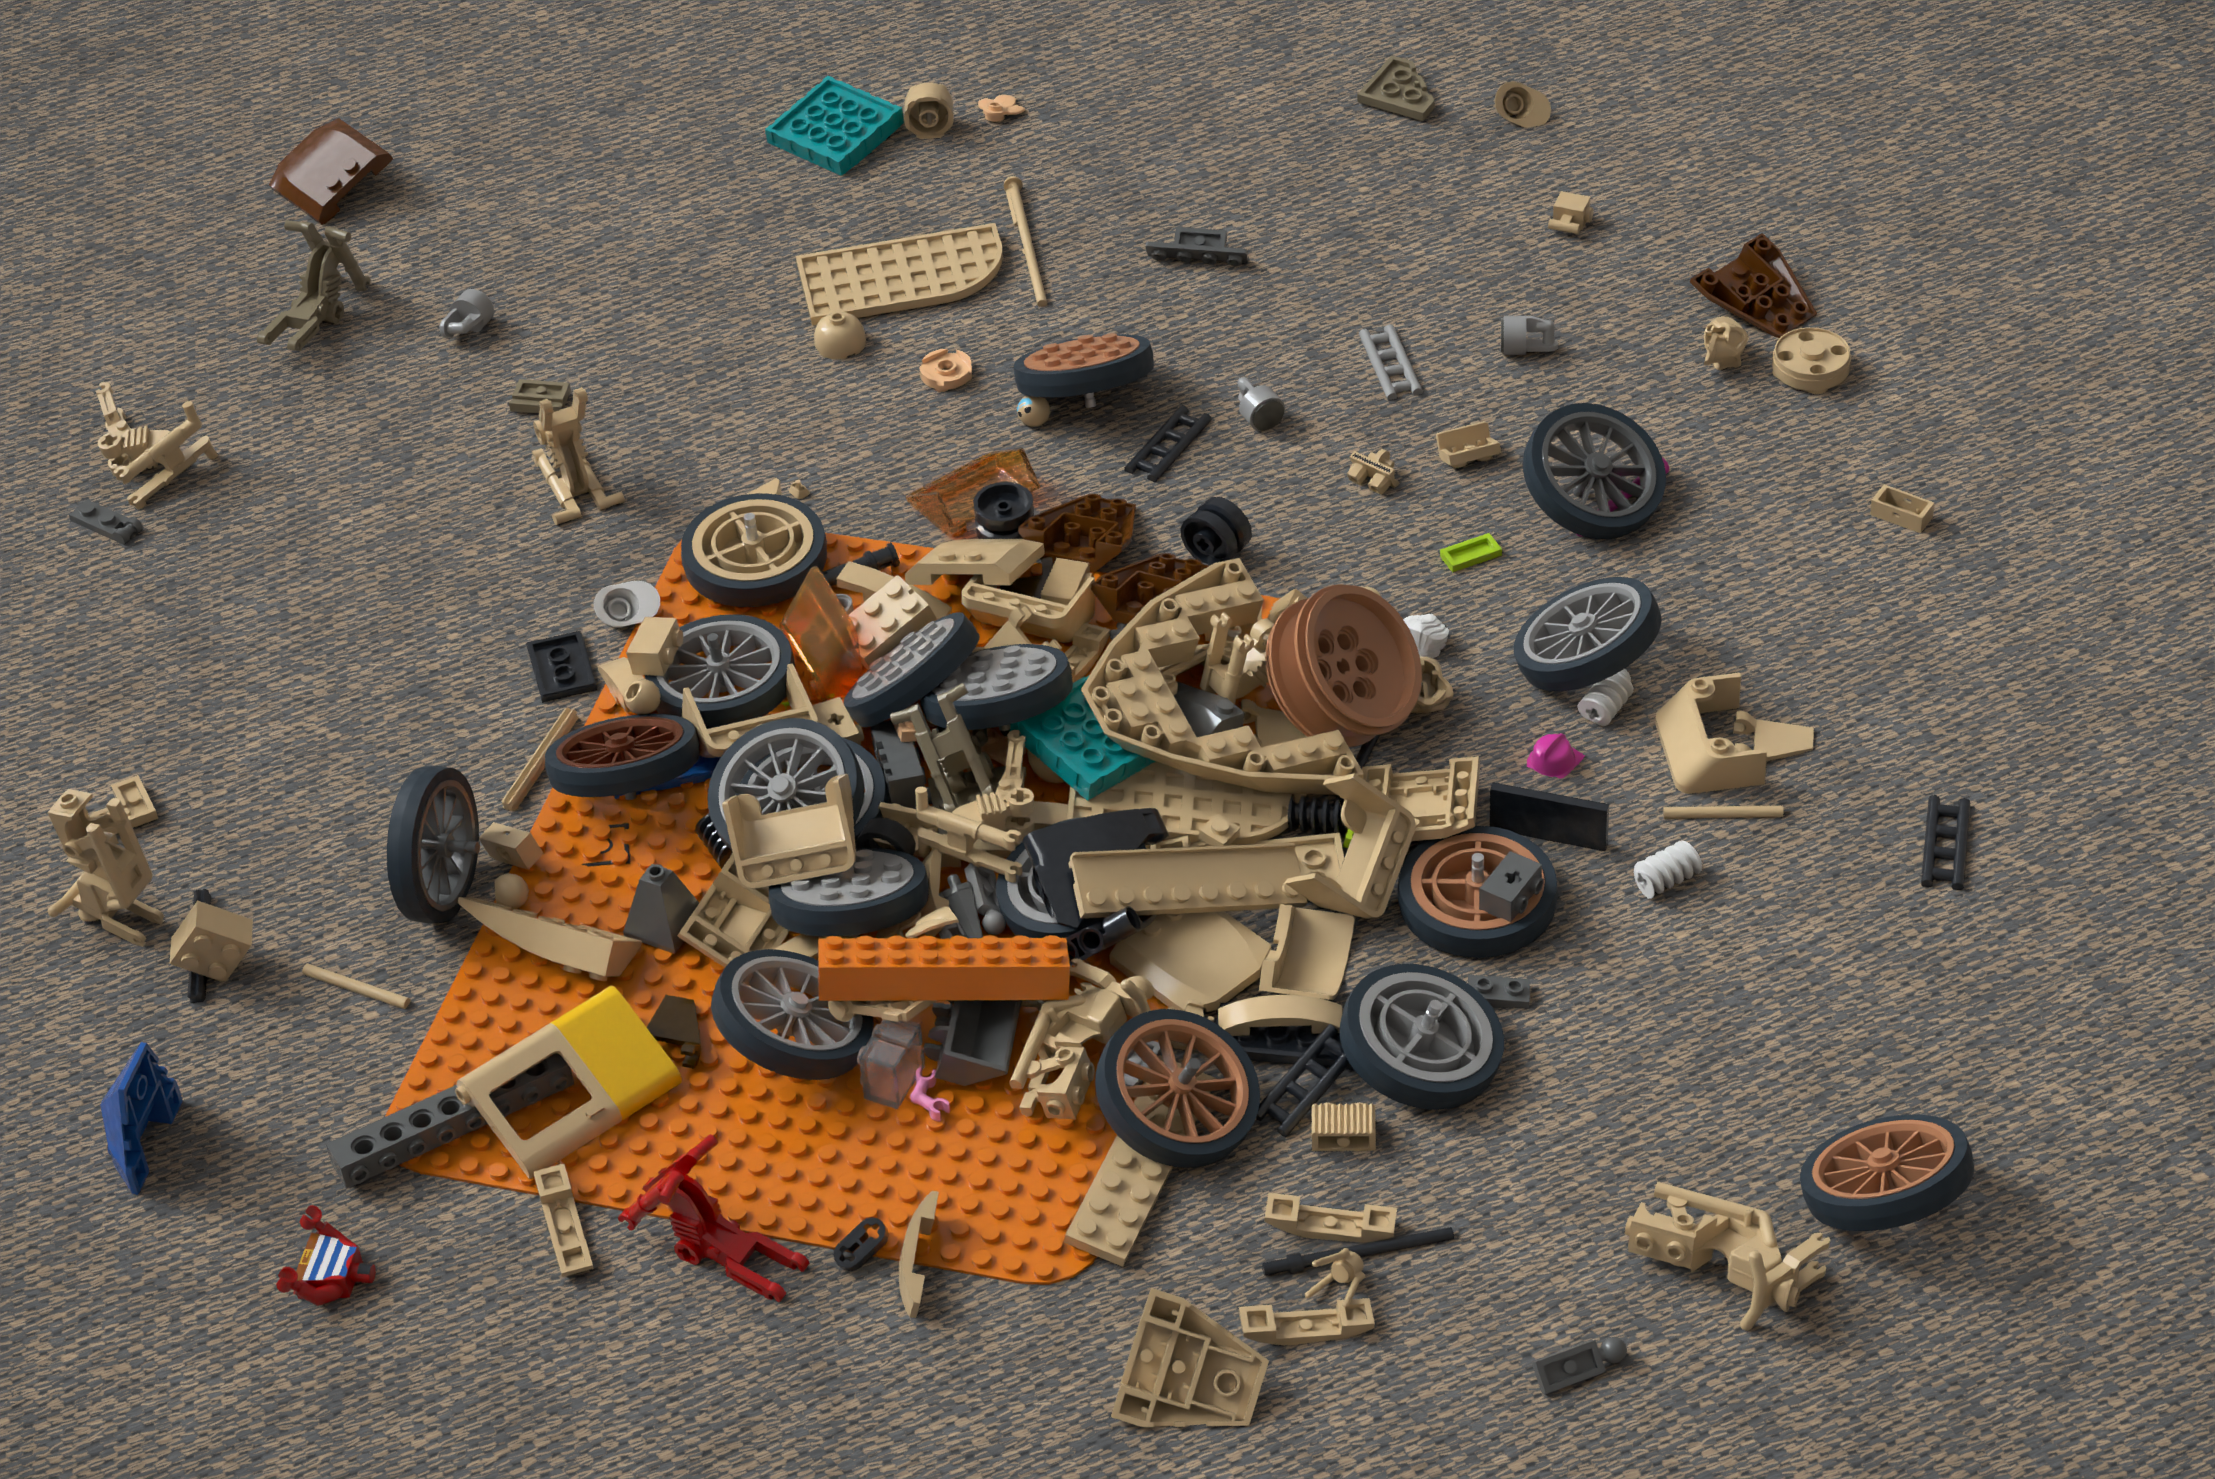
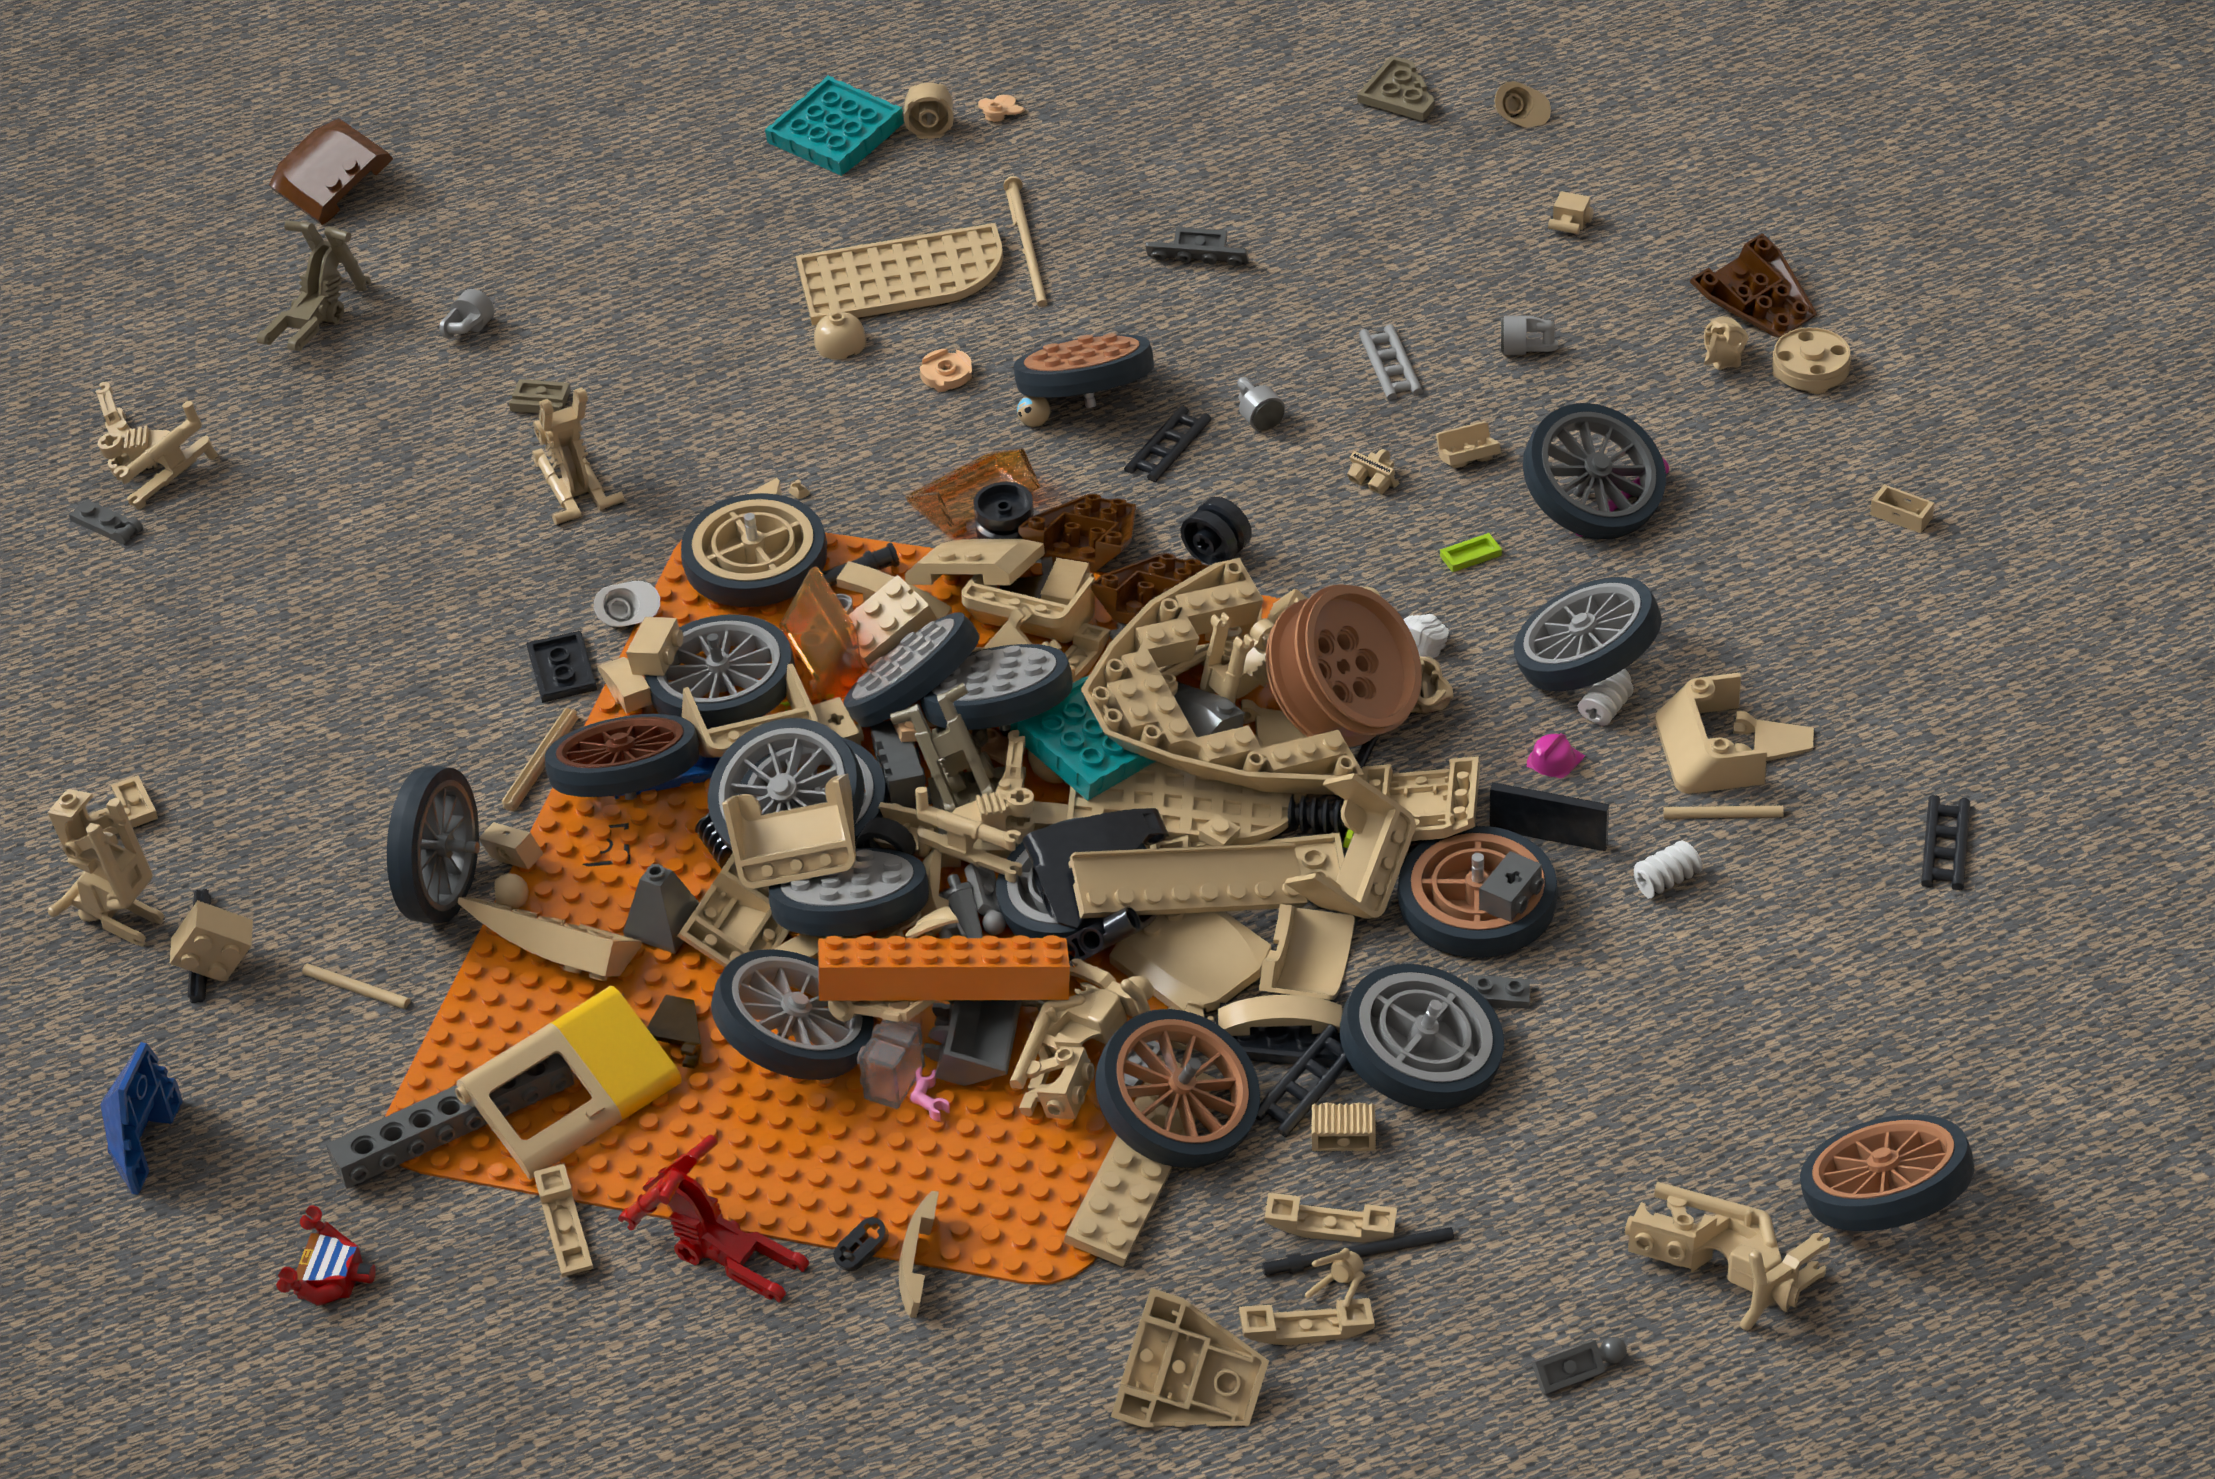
tan piece [624,679,661,715] -> none

